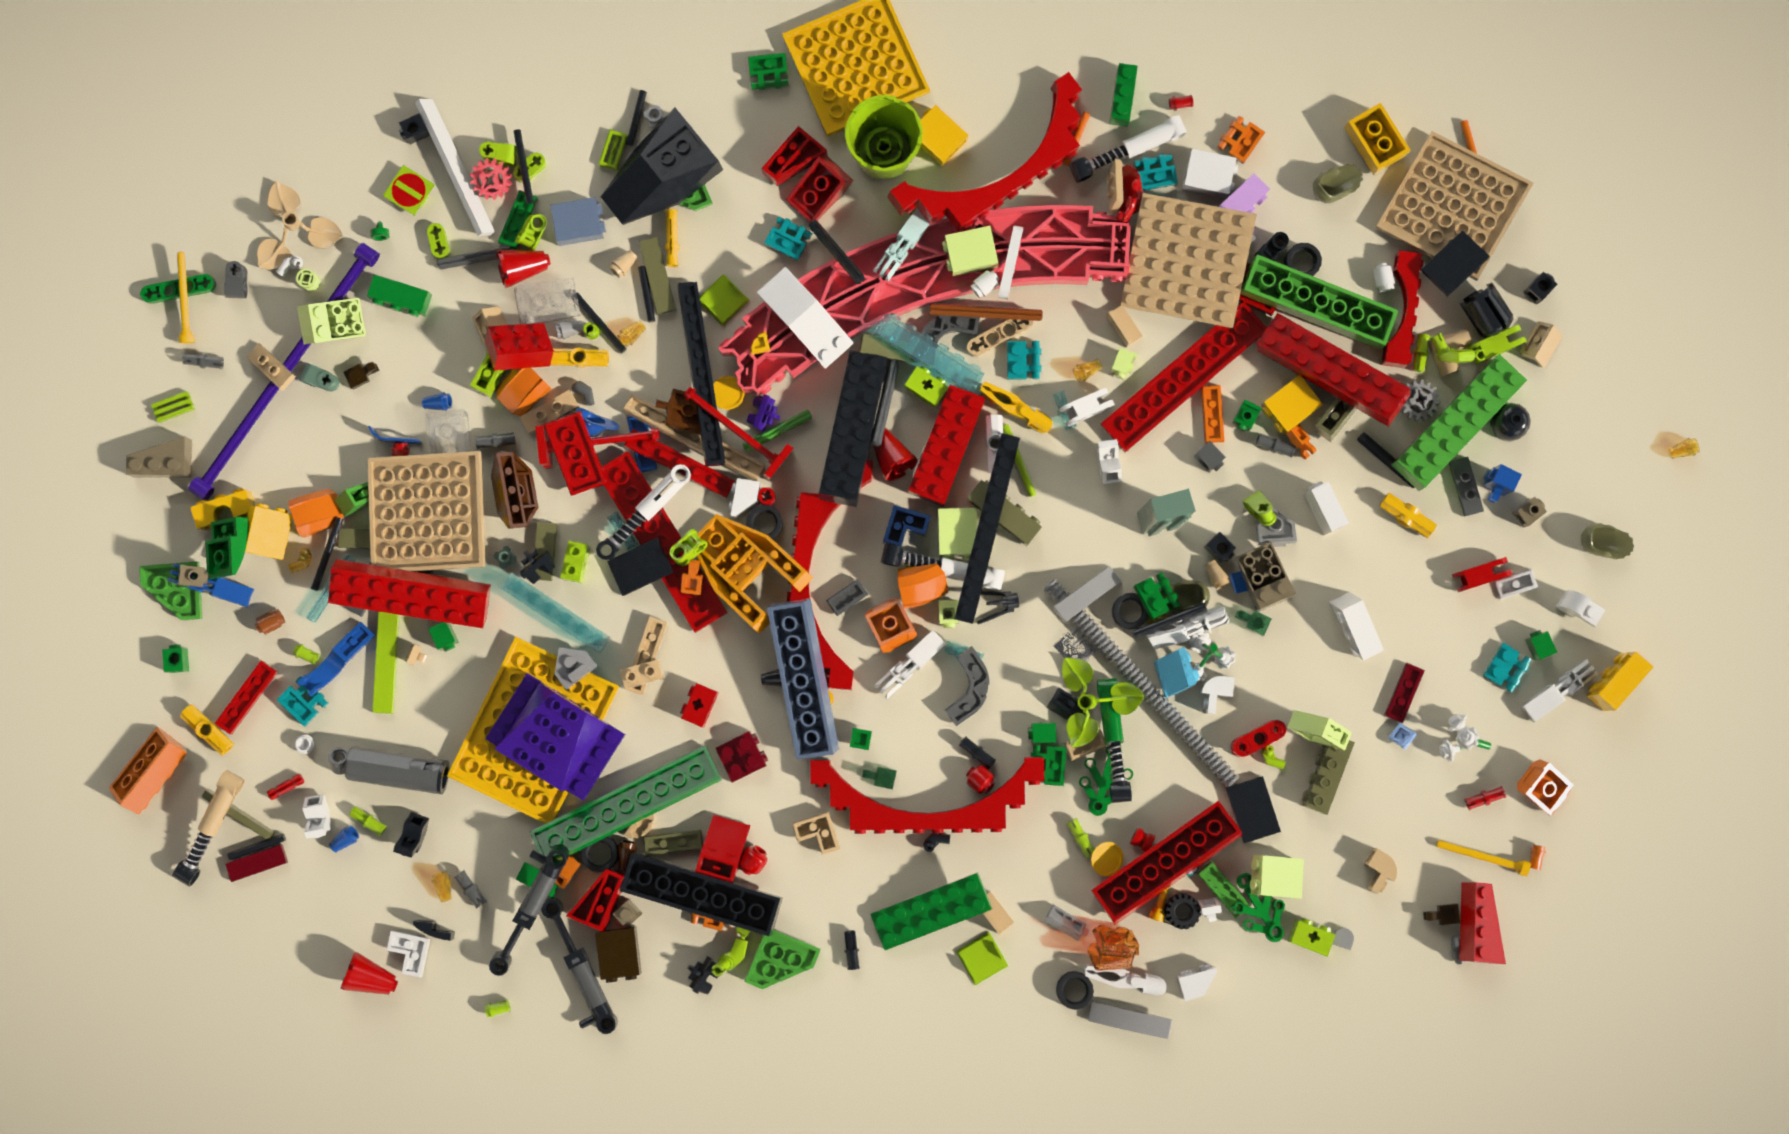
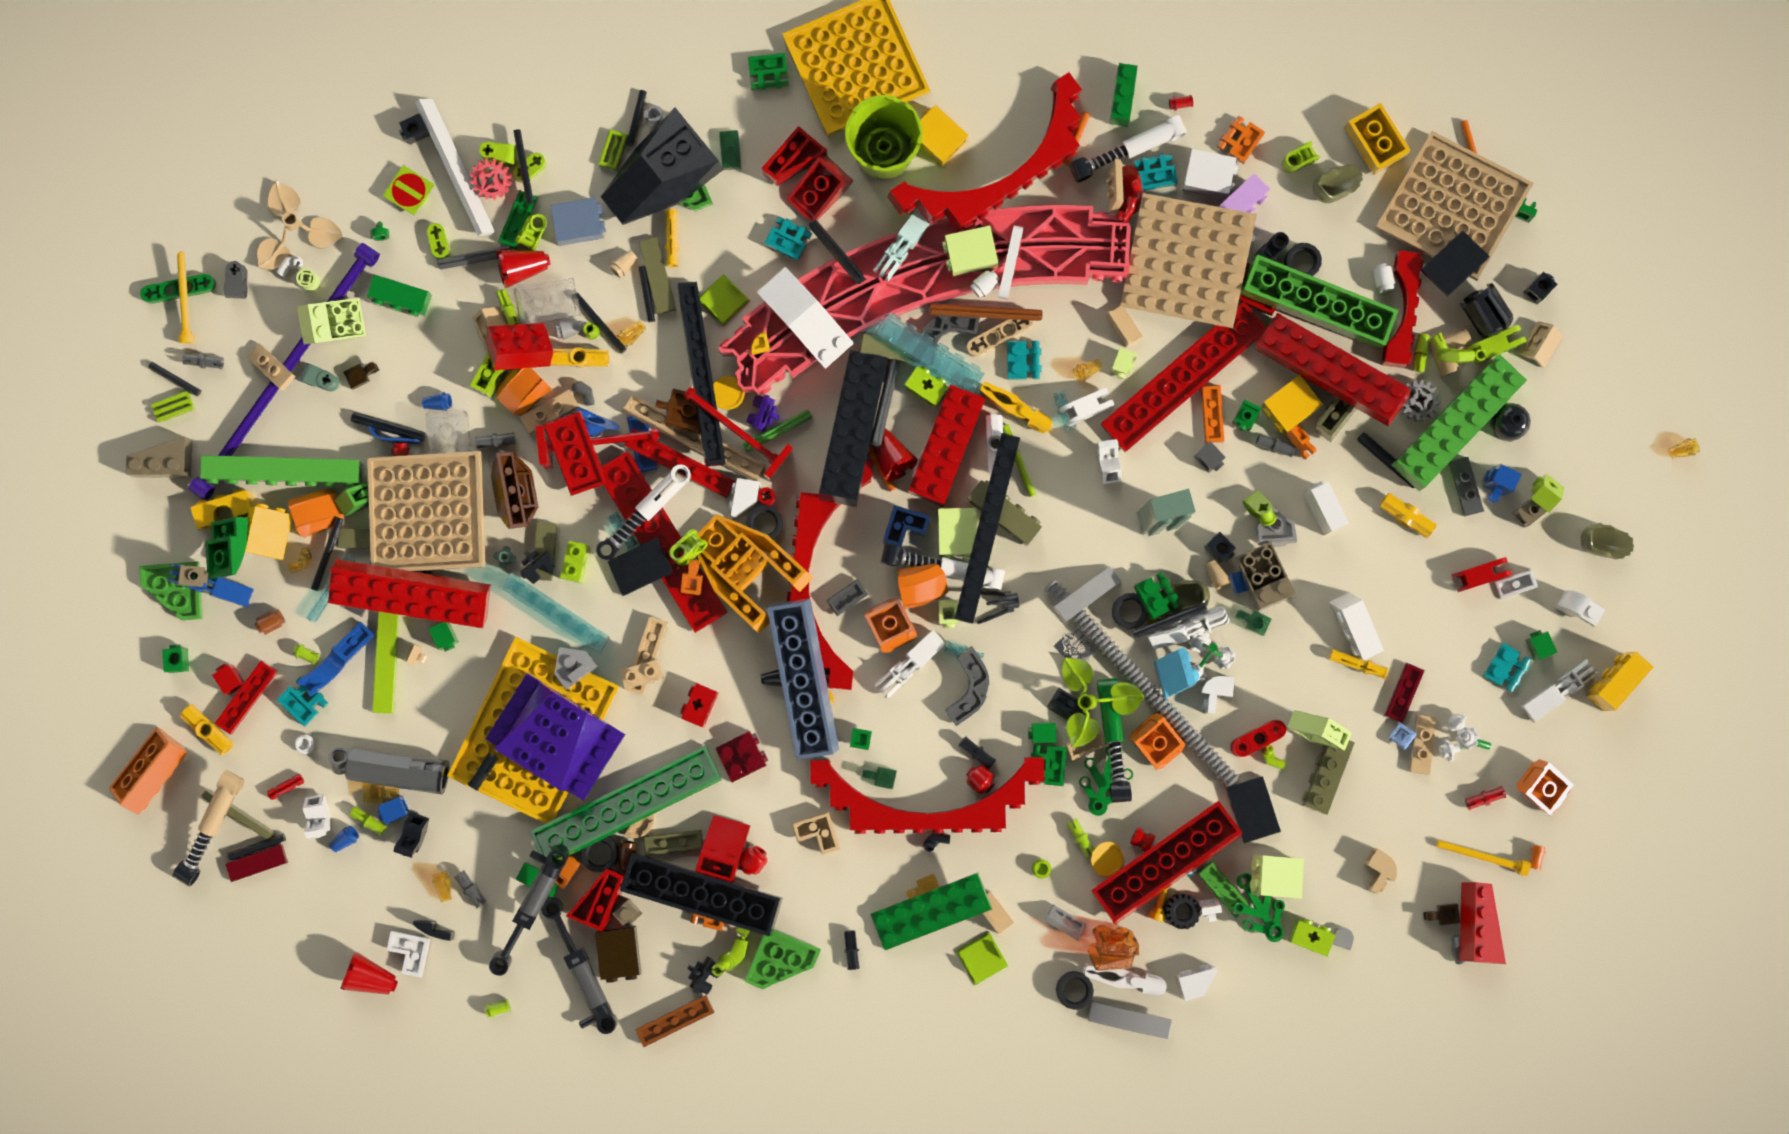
none -> black bar [148,362,201,397]
none -> bright green brick [200,455,362,488]
none -> red brick [212,664,244,695]
none -> black axle [351,412,425,442]
none -> clear yellow plate [363,783,399,803]
none -> blue brick [377,797,410,824]
none -> black axle [468,753,498,791]
none -> lime axle [496,289,520,325]
none -> dark orange plate [635,994,715,1048]
none -> clear green plate [719,130,742,170]
none -> orange bar [868,444,896,492]
none -> clear yellow plate [905,873,939,899]
none -> lime plate [1032,859,1051,879]
none -> orange slope [1129,713,1185,770]
none -> lime piece [1282,141,1321,173]
none -> yellow pin [1329,649,1388,679]
none -> tan plate [1409,715,1437,775]
none -> green tile [1515,198,1537,223]
none -> lime brick [1531,473,1565,513]

